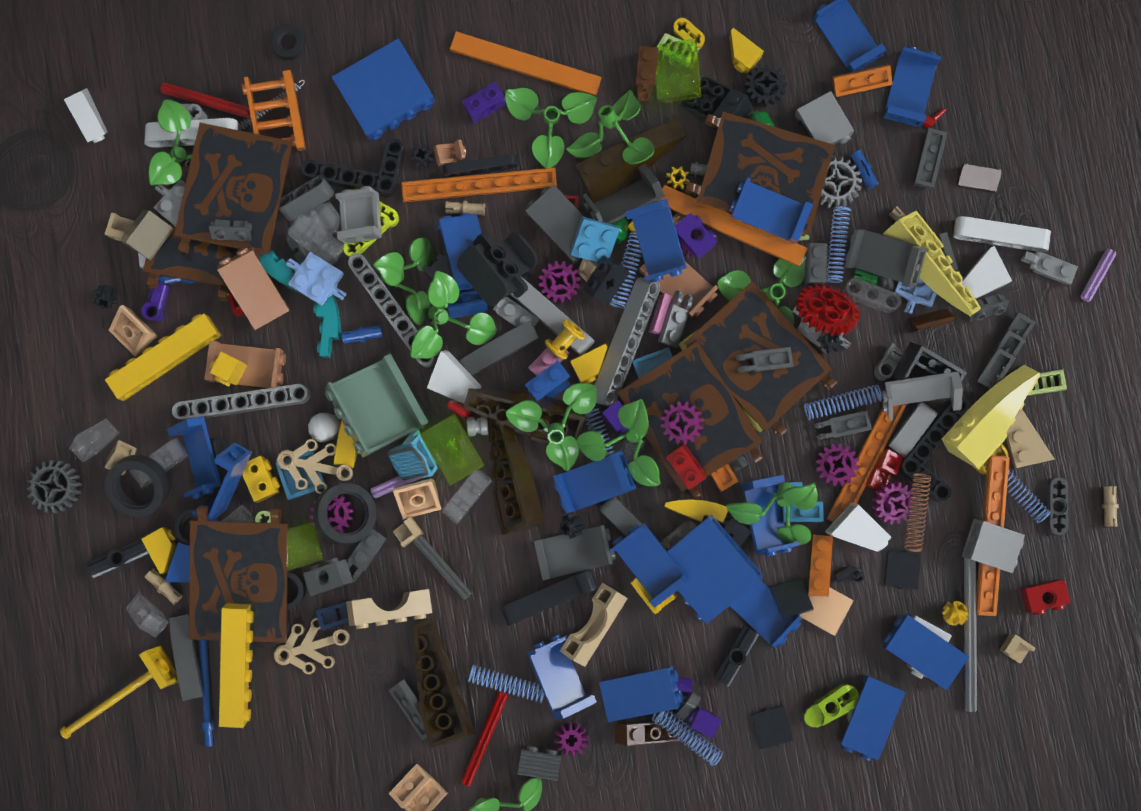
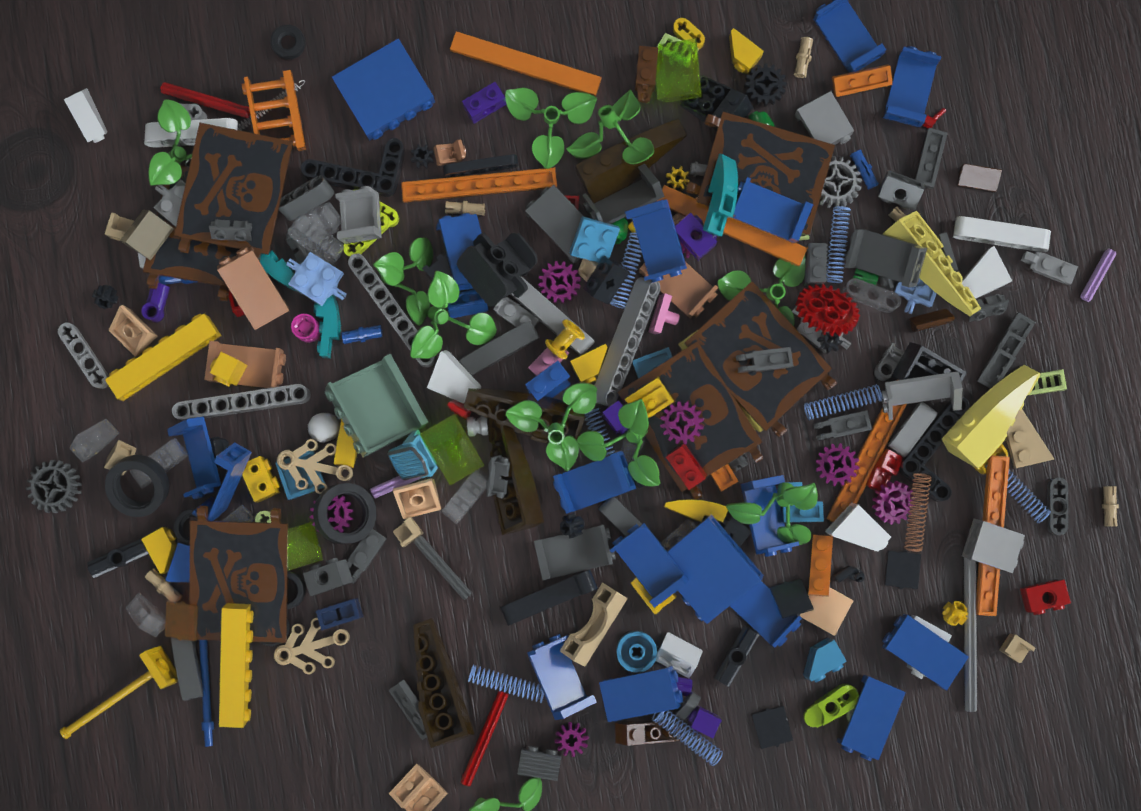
tan arch [346,589,432,629] -> none
dark grey hinge [658,290,693,348] -> none
none -> light grey beam [58,323,109,389]
none -> clear orange piece [165,601,198,641]
none -> dark pink wheel [291,314,321,343]
none -> dark grey hinge [486,455,510,498]
none -> dark azure brick [616,630,657,672]
none -> yellow plate [625,377,674,418]
none -> white panel [656,632,703,678]
none -> teal slope [703,154,738,237]
none -> tan pin [794,37,813,78]
none -> dark azure slope [803,638,847,682]
none -> dark grey brick [878,170,925,210]

